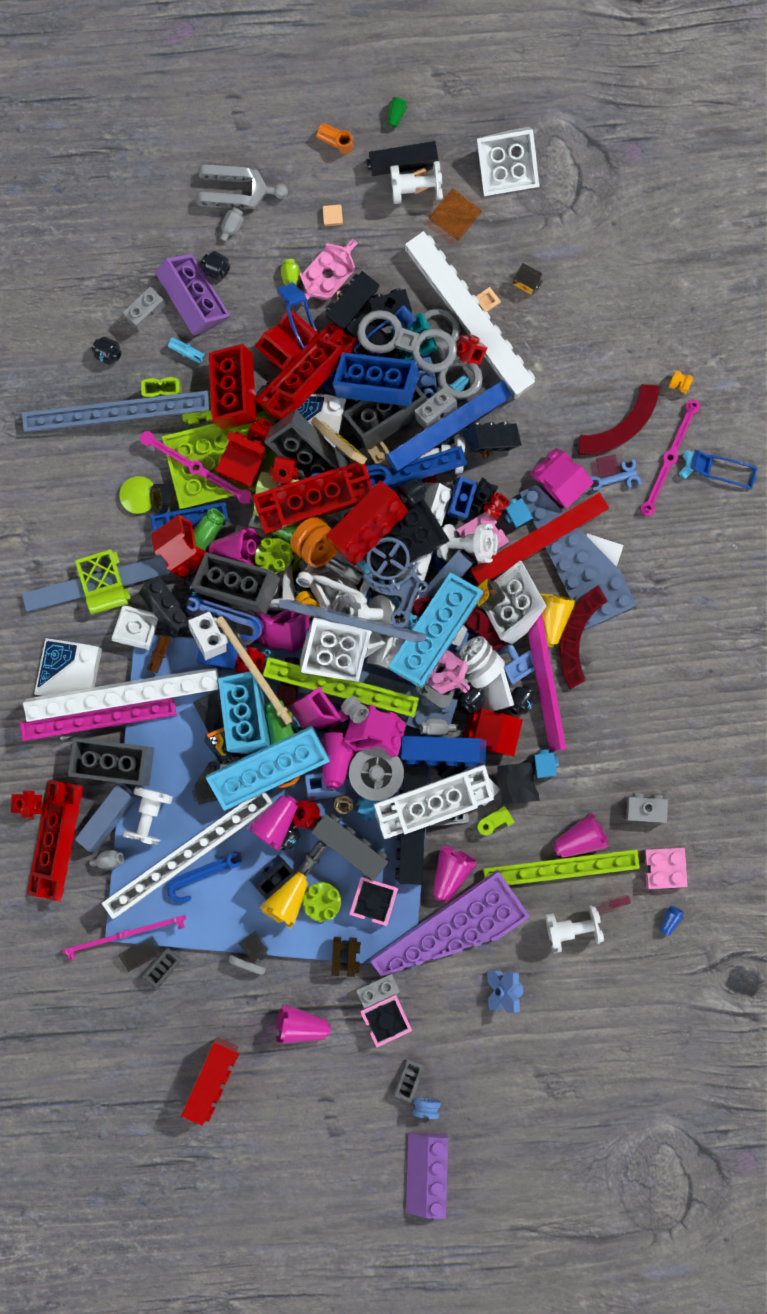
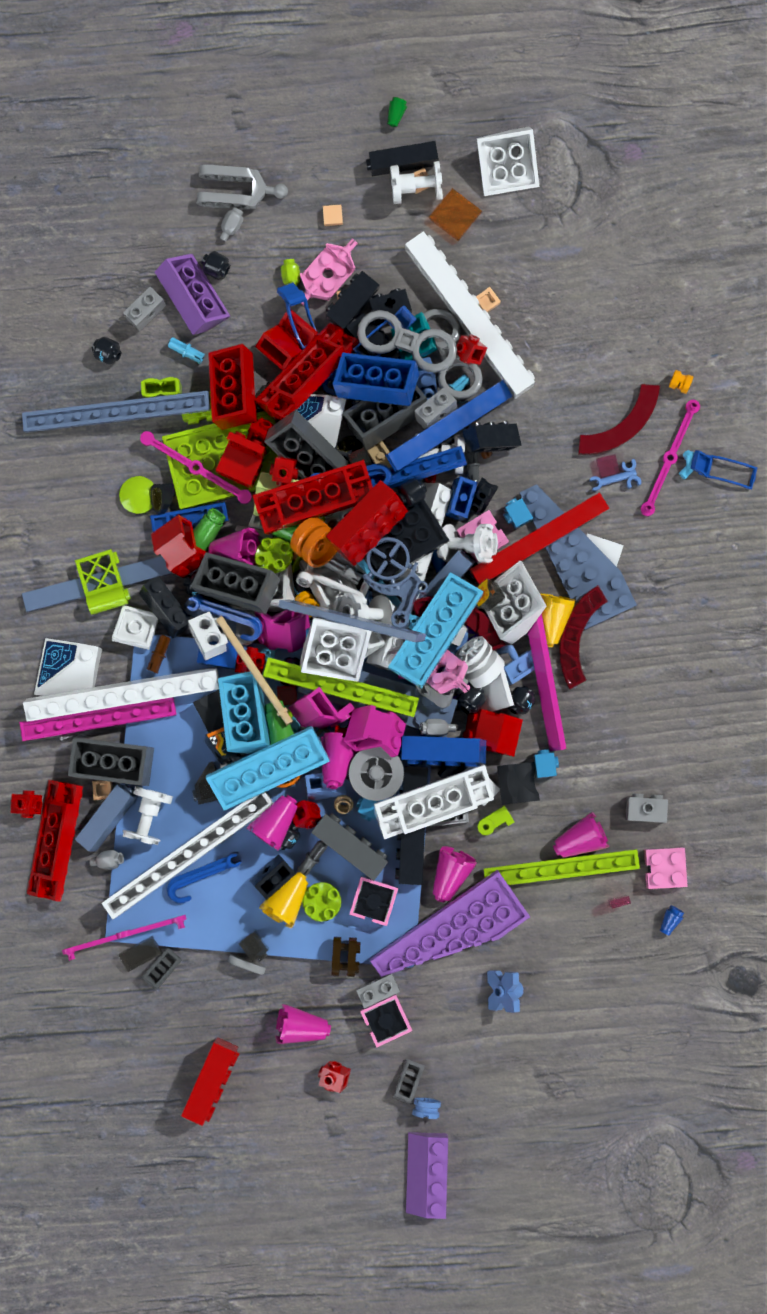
tan tile [311,417,367,464] -> none
orange piece [316,122,354,154] -> none
light grey wheel [341,696,369,724] -> none
red wheel [483,492,510,519] -> none
clear smoke brick [512,263,543,295] -> none
dark pink piece [529,448,594,509] -> none
white piece [545,905,604,953] -> none
none -> light nougat tile [92,780,113,800]
none -> red brick [318,1061,351,1093]
none -> dark grey axle [465,449,481,483]

